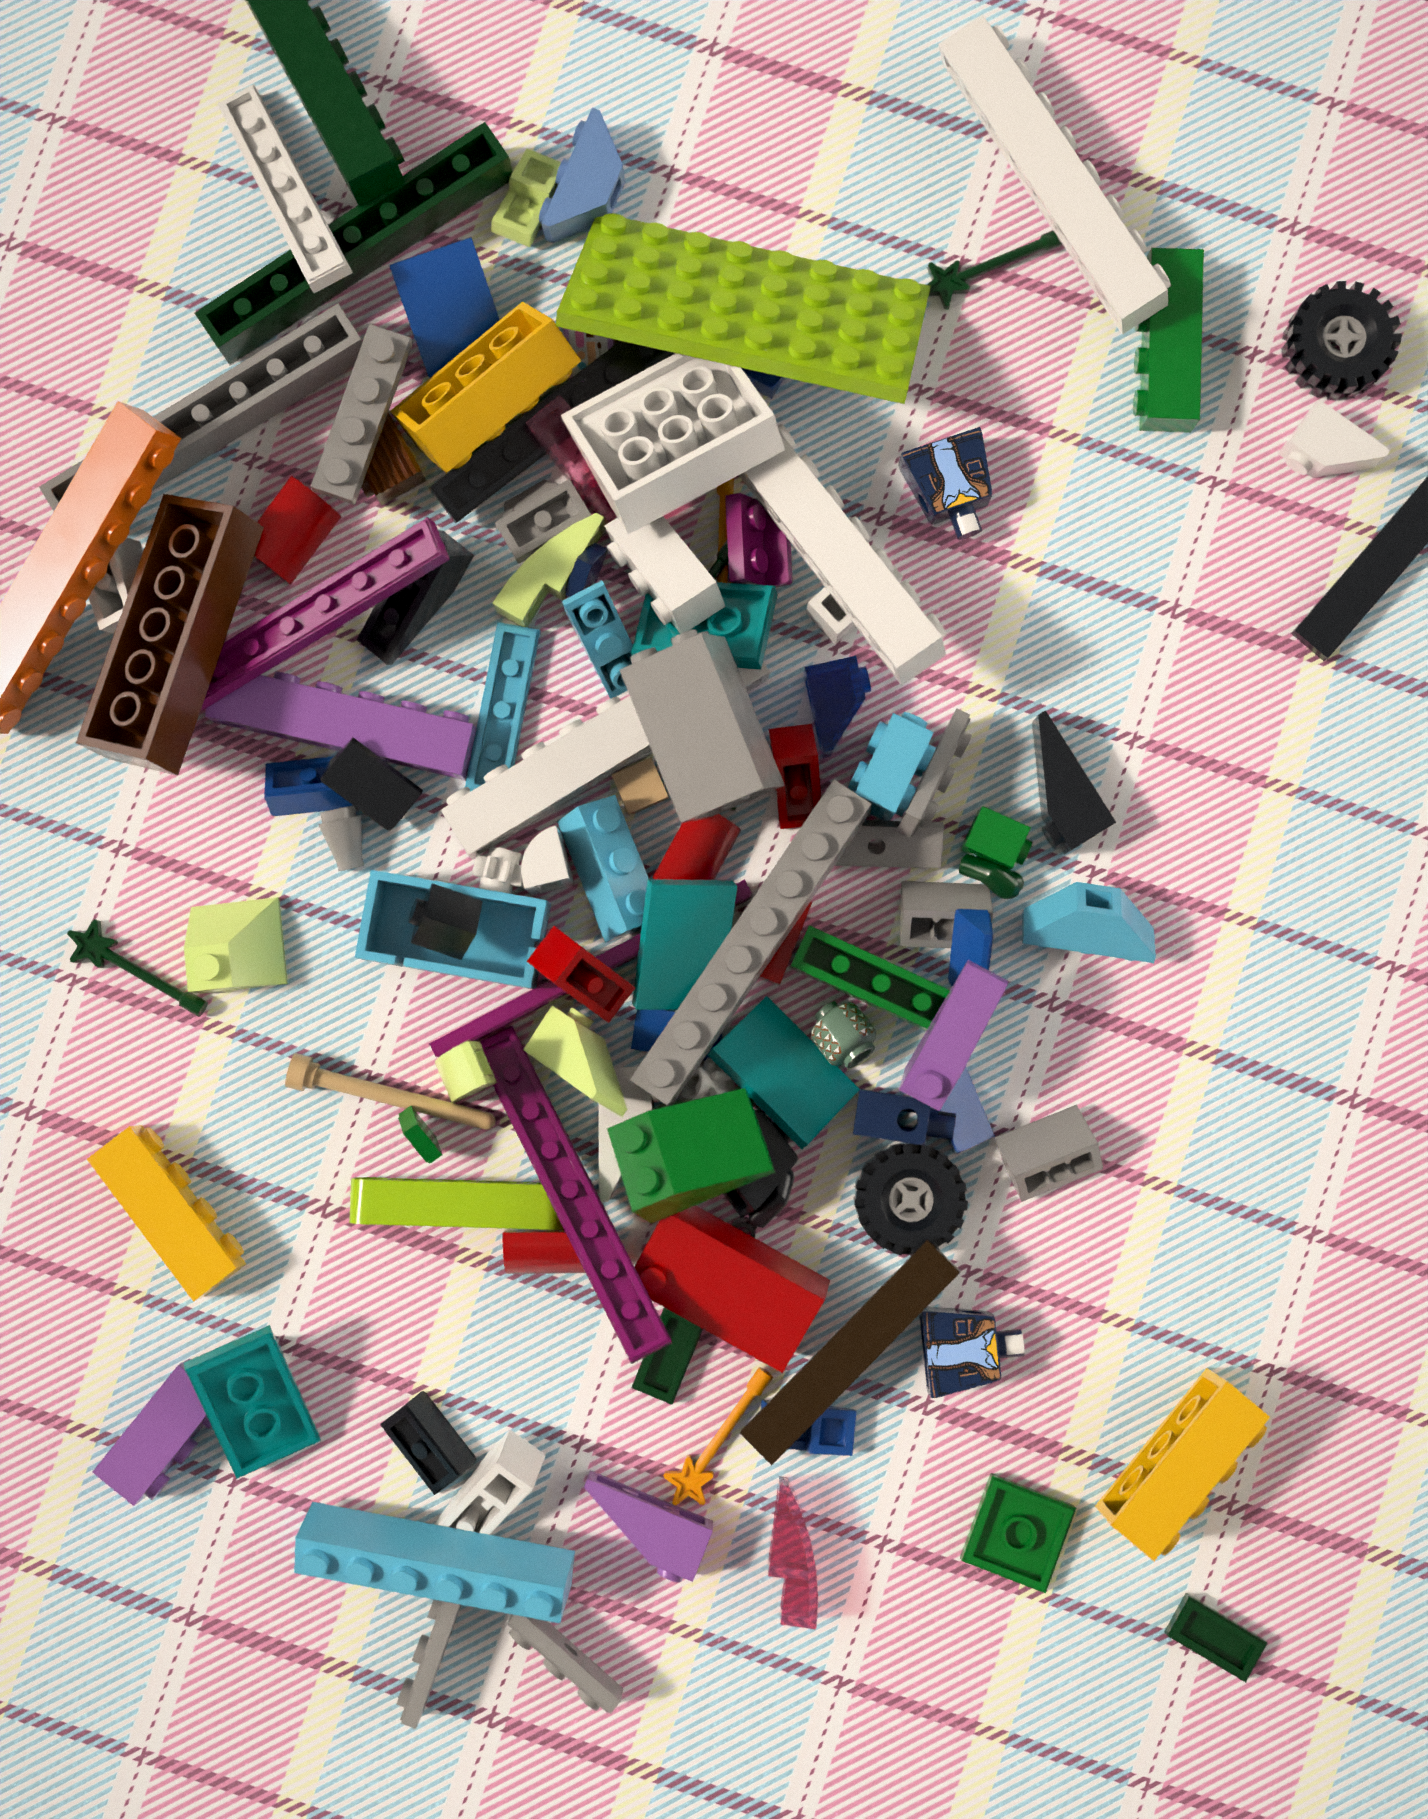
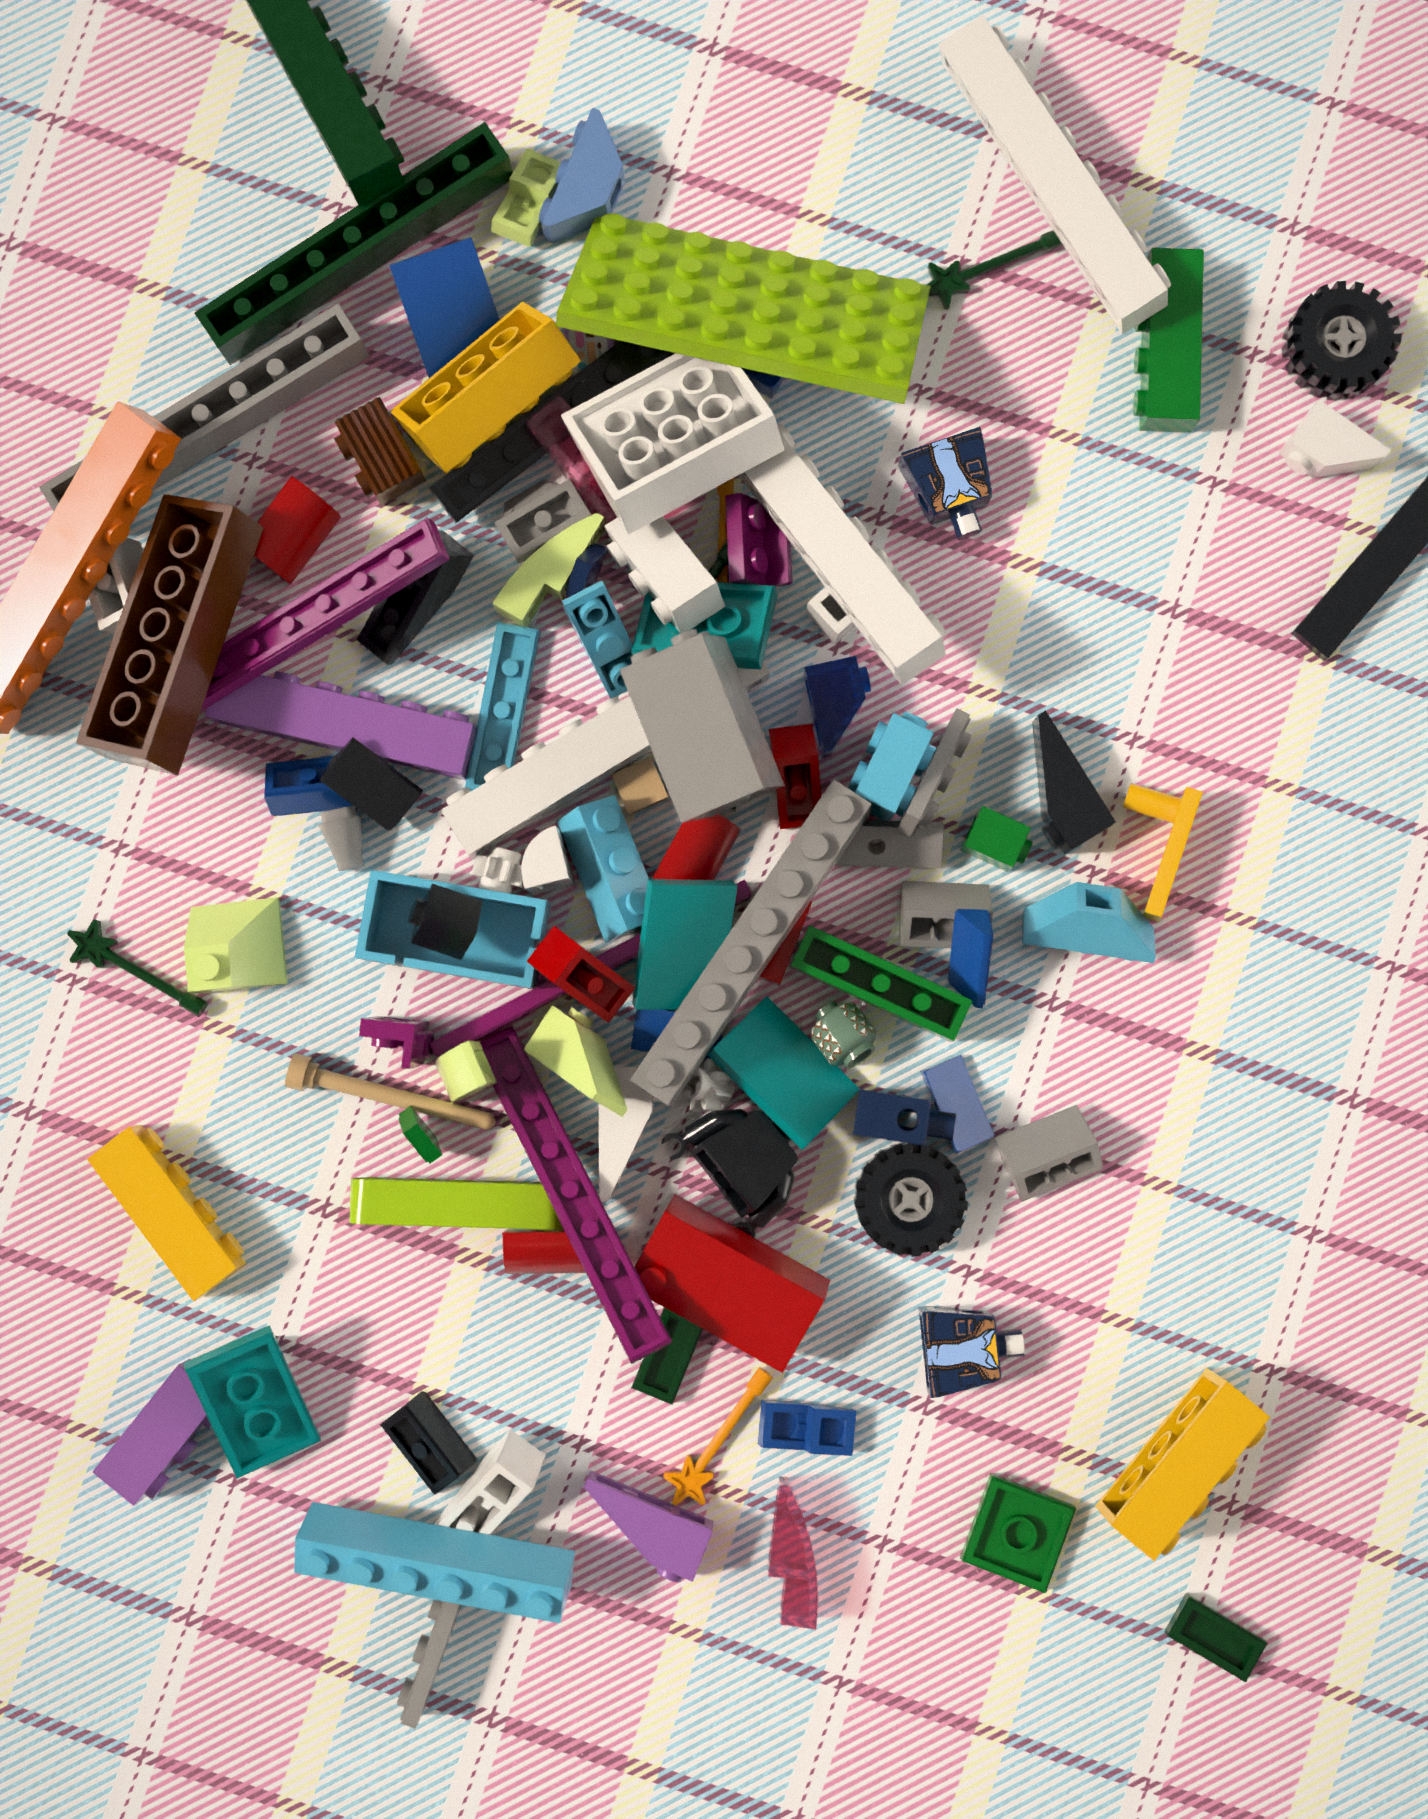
white tile [217,84,353,293] -> none
light grey plate [310,324,413,505] -> none
light grey tile [508,1614,623,1714] -> none
green slope [607,1088,775,1224] -> none
dark brown tile [740,1239,961,1466] -> none
medium lavender slope [899,960,1009,1111] -> none
dark green arm [959,854,1024,899] -> none
none -> magenta bracket [359,1016,434,1069]
none -> yellow piece [1123,783,1203,922]

